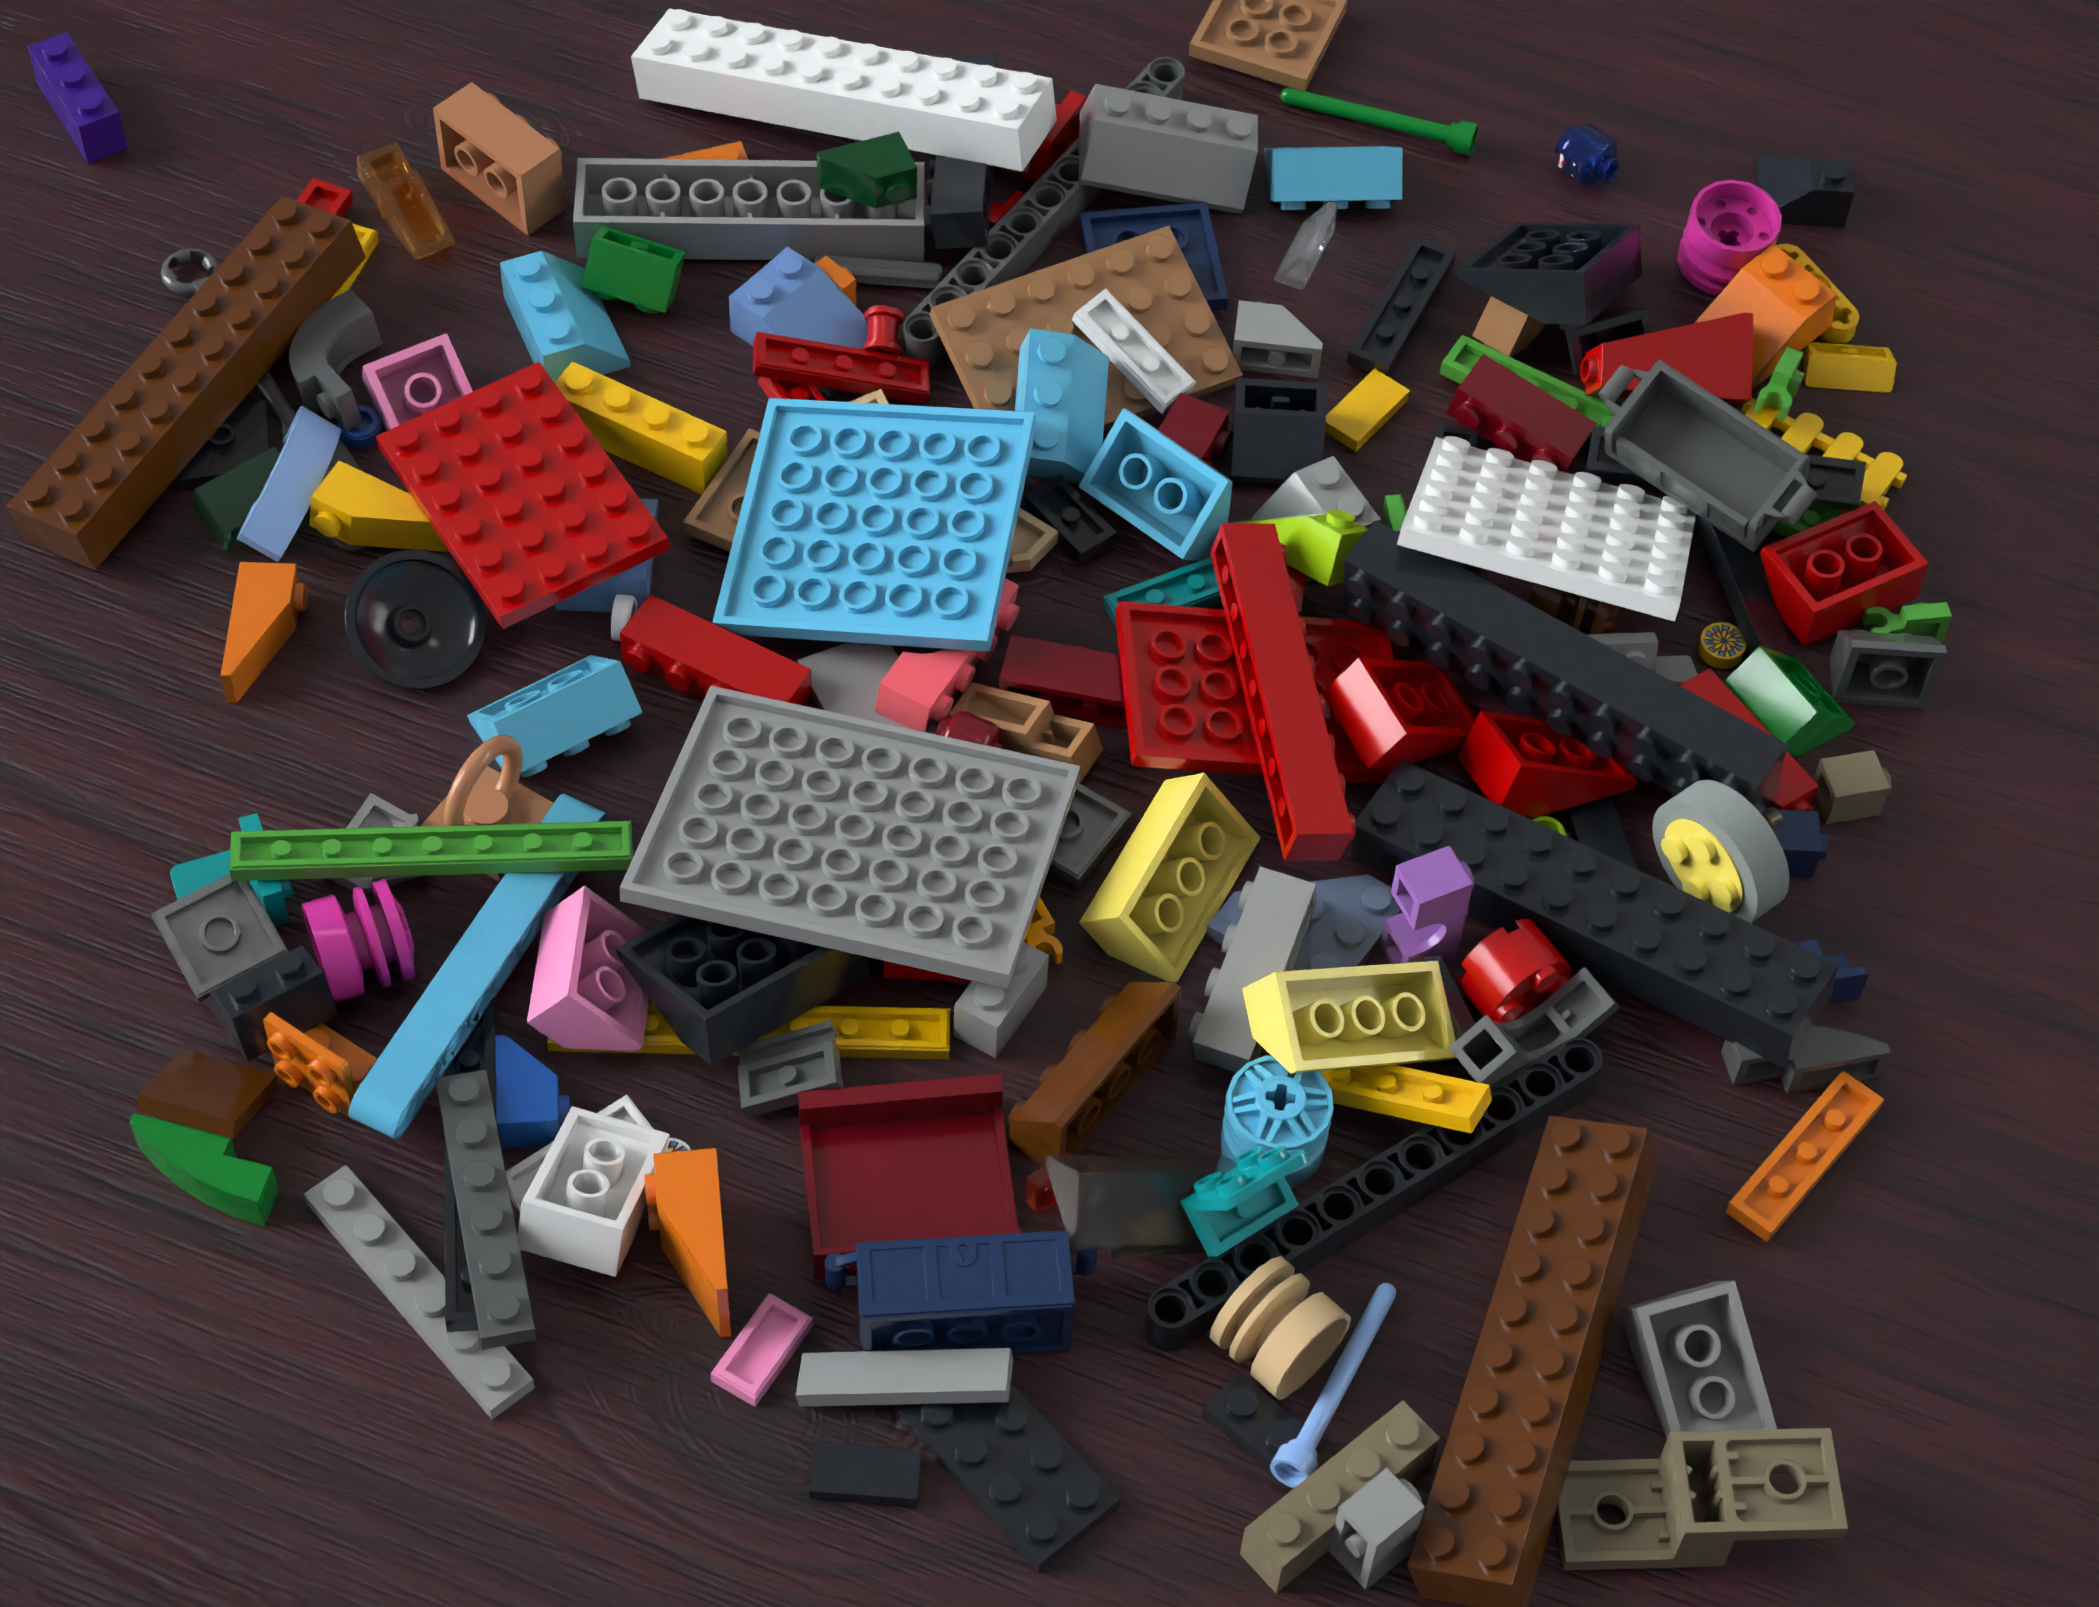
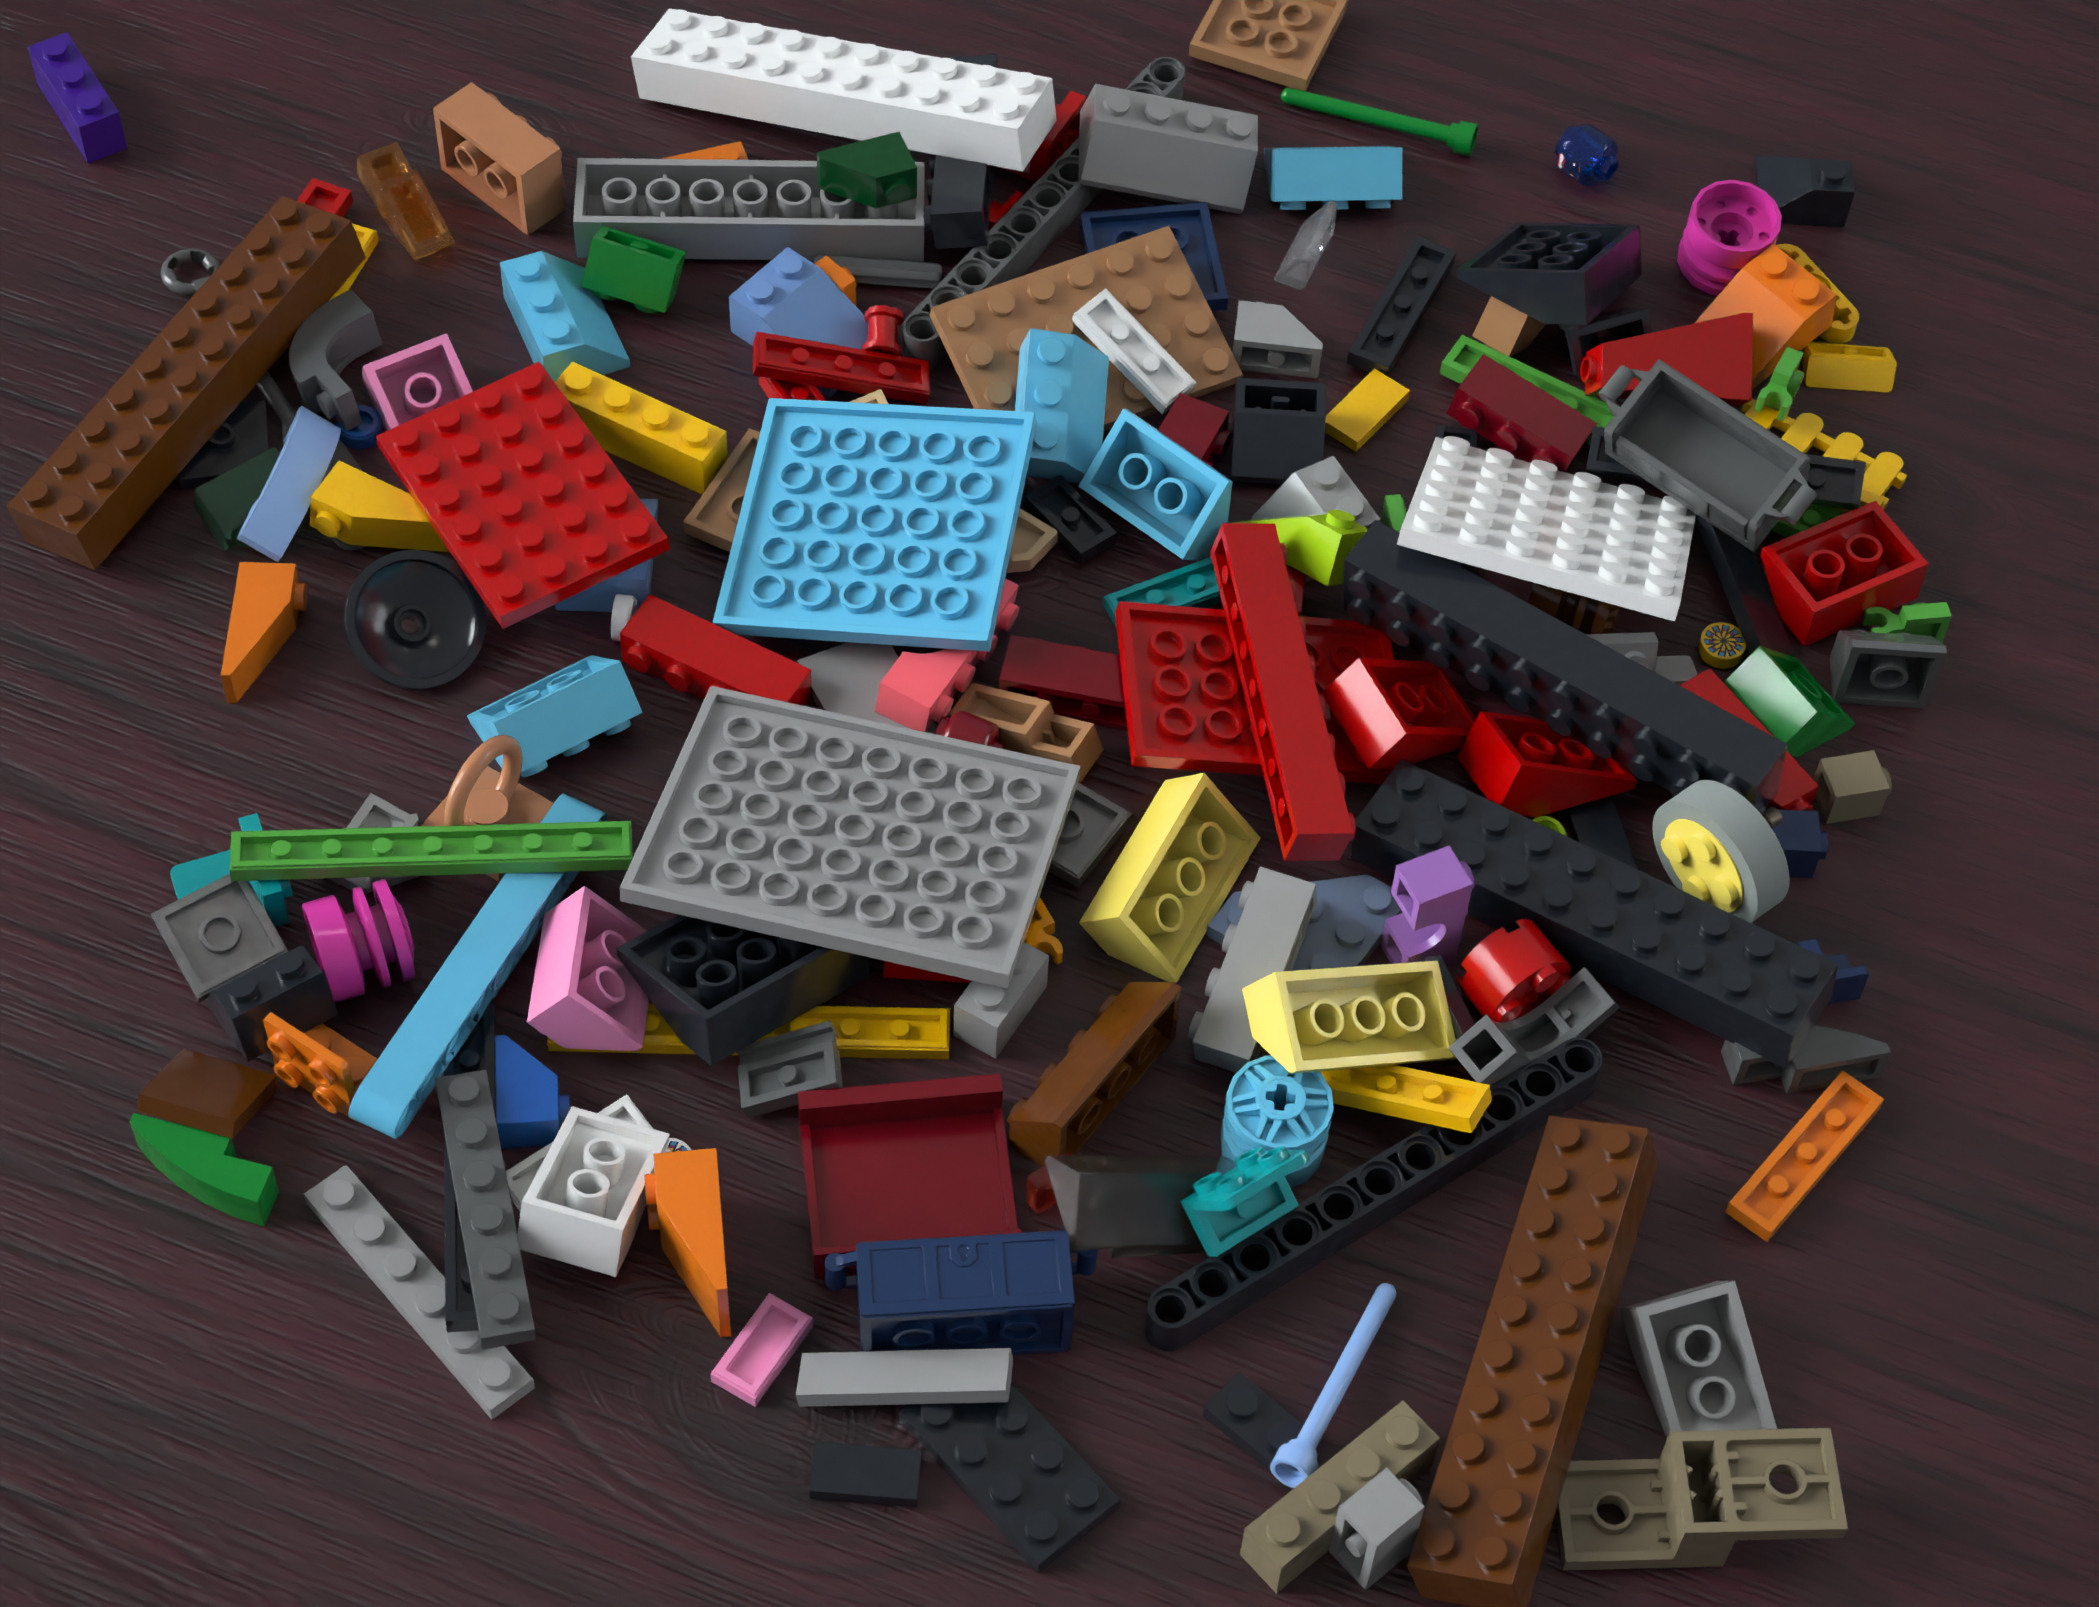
tan wheel [1210,1256,1351,1400] -> none

